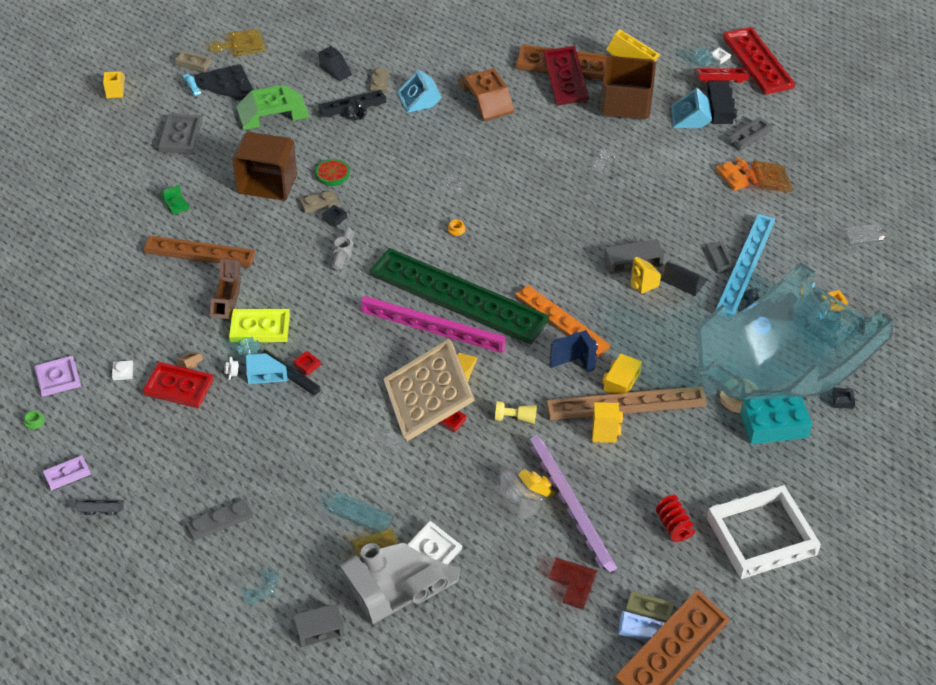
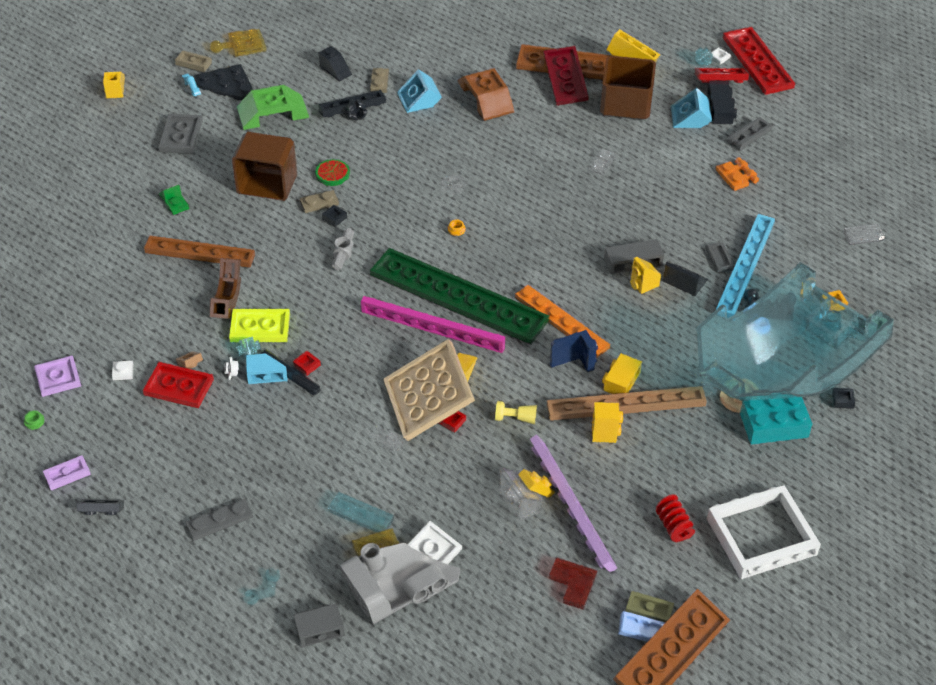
clear orange tile [751,161,793,192] -> none

